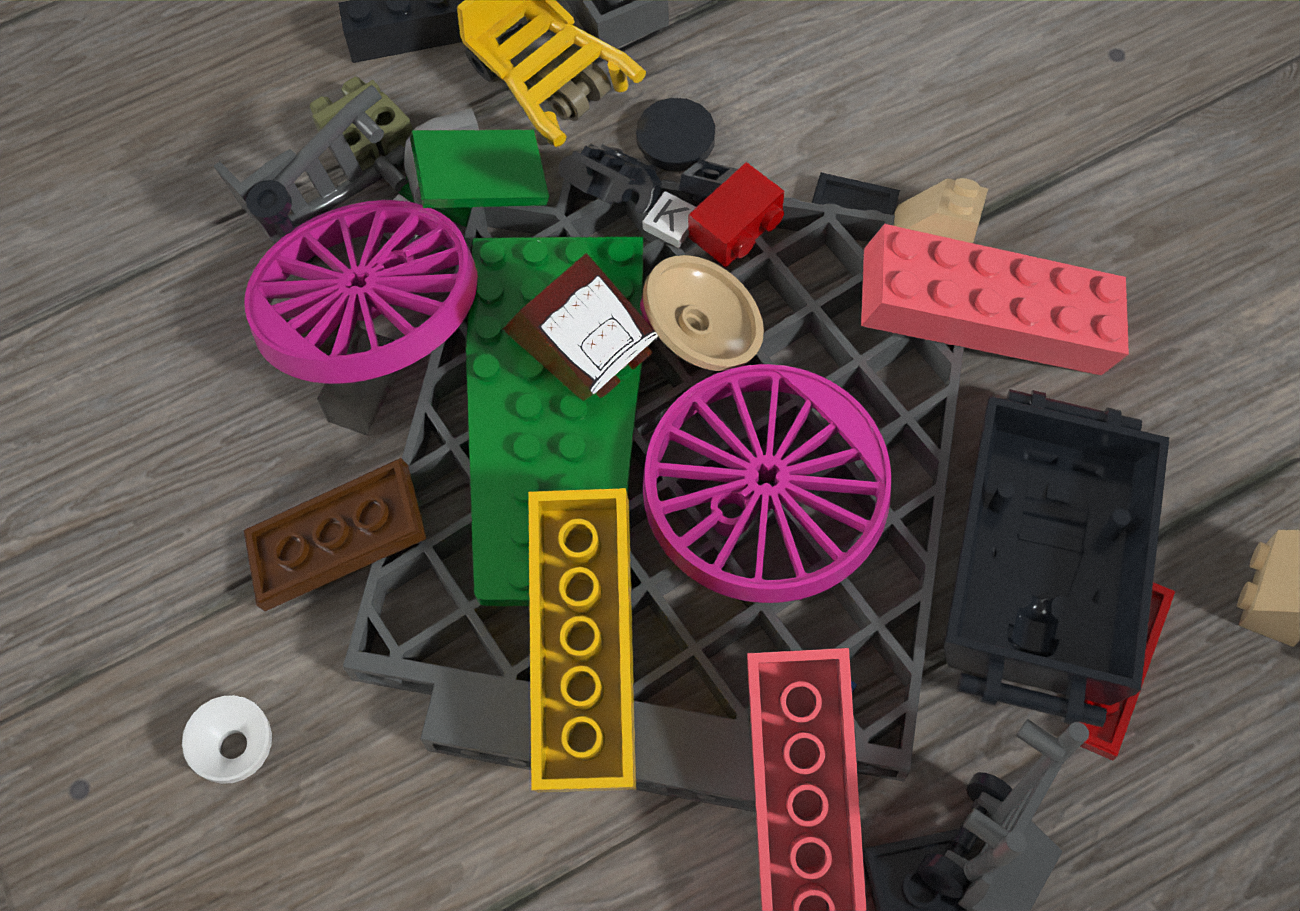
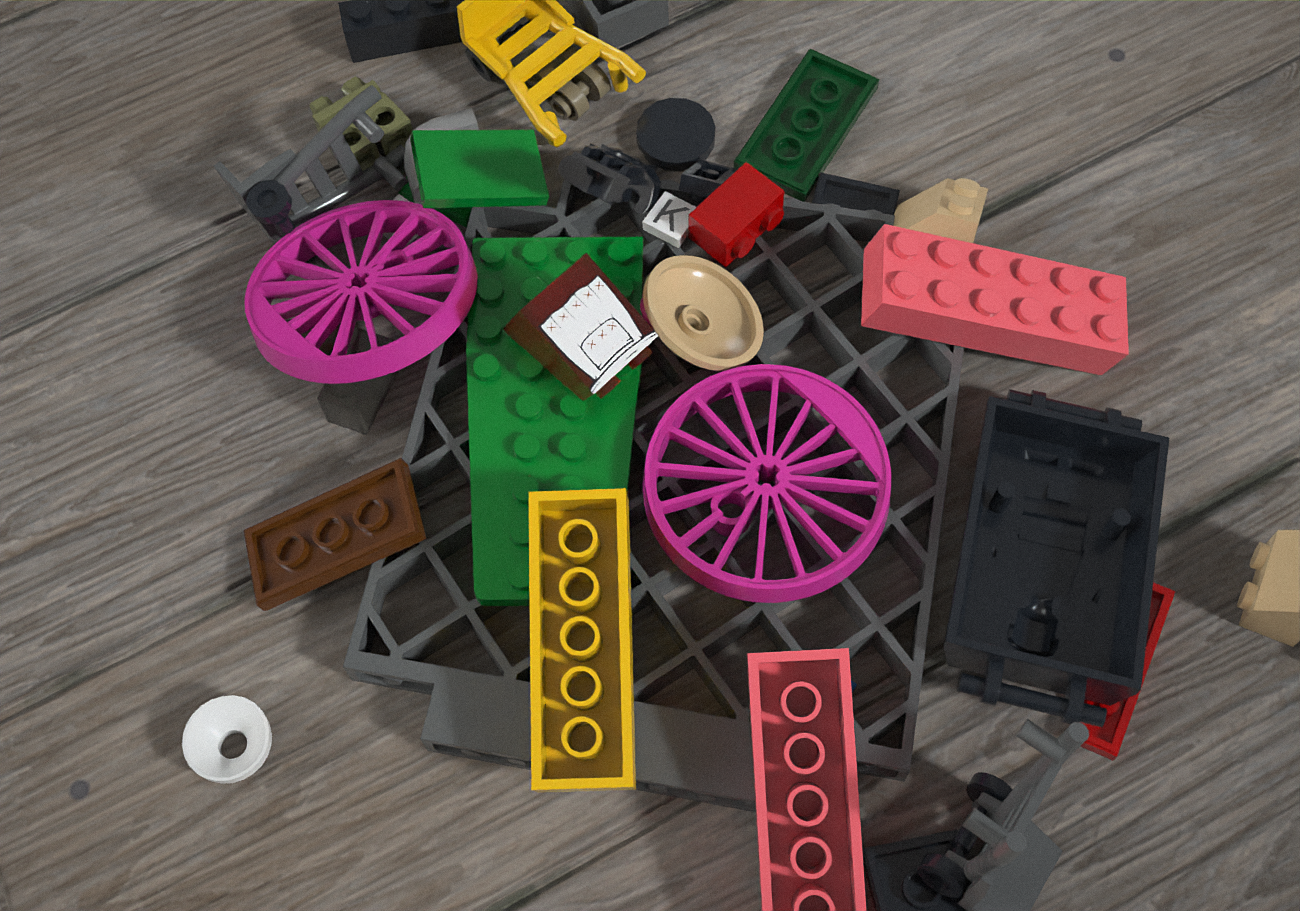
none -> dark green tile [733,49,879,202]

